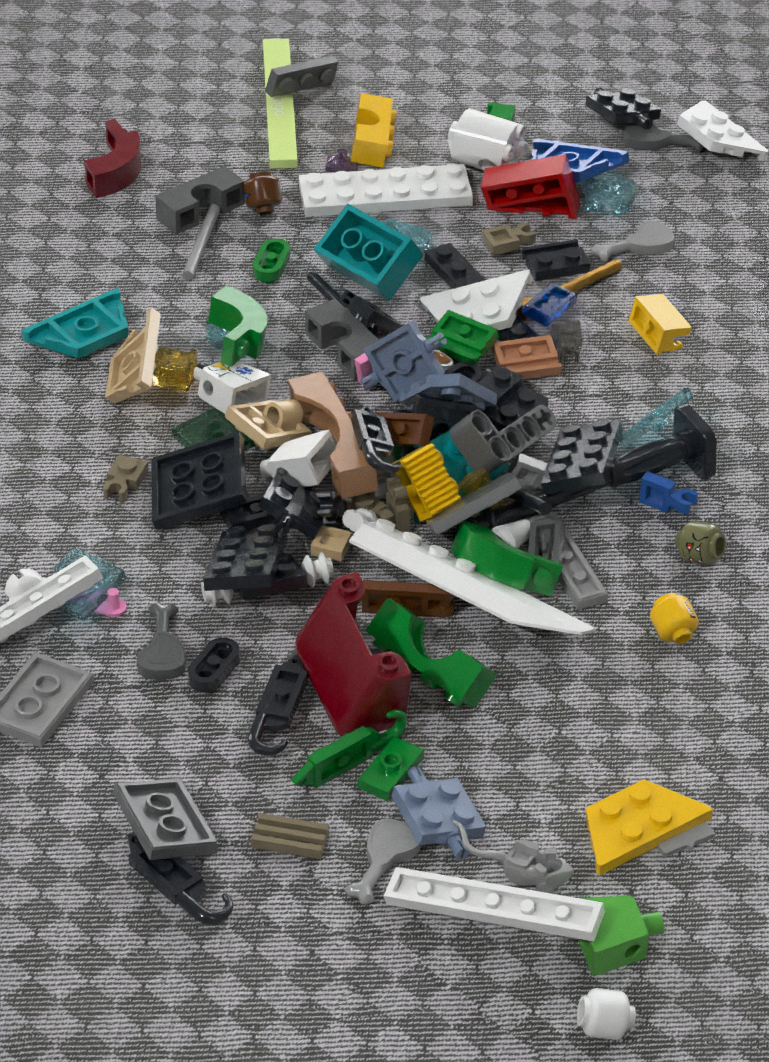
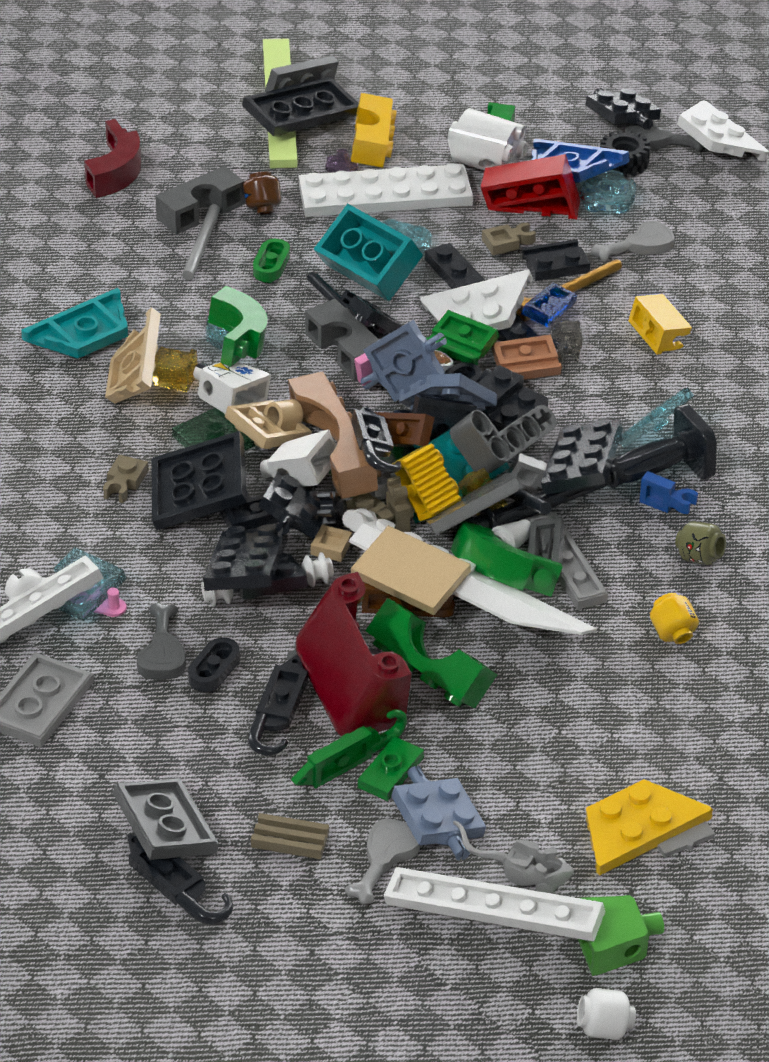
none -> black plate [242,77,359,136]
none -> tan tile [351,525,471,615]
none -> black tyre [600,130,650,177]

